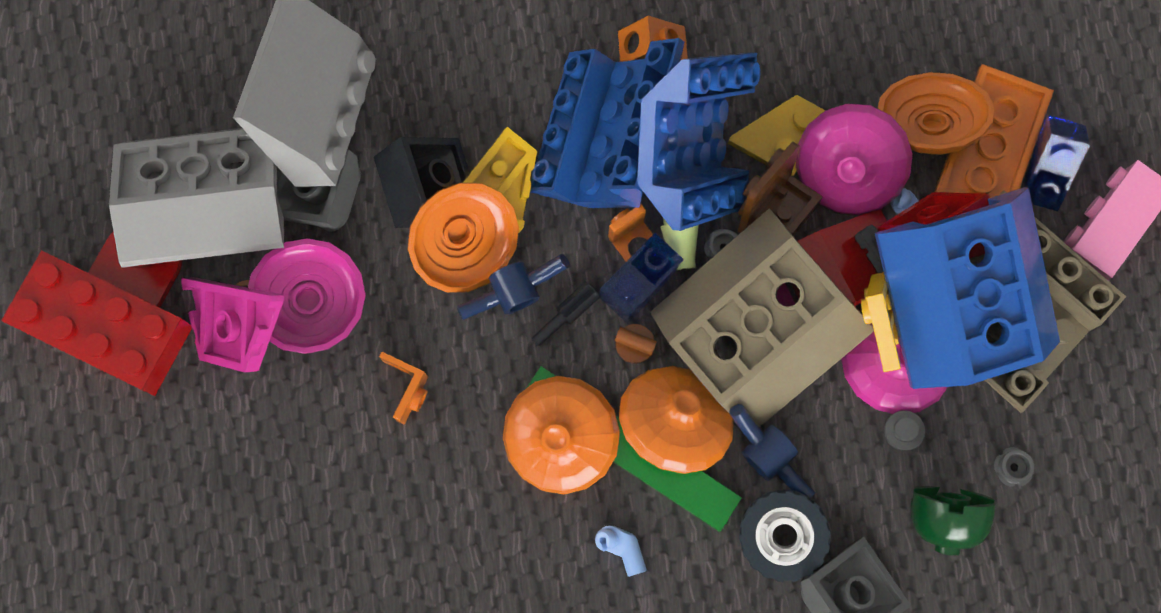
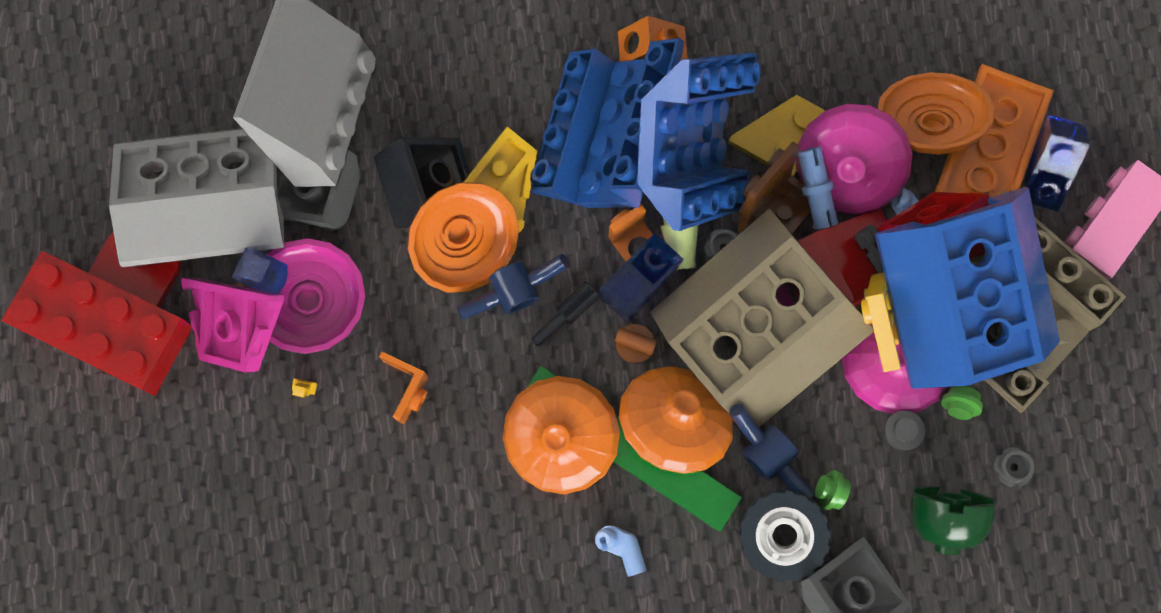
none -> clear blue piece [232,248,288,294]
none -> yellow piece [292,378,317,397]
none -> medium blue pin [797,146,839,229]
none -> bright green plate [815,470,851,510]
none -> bright green plate [941,386,983,420]

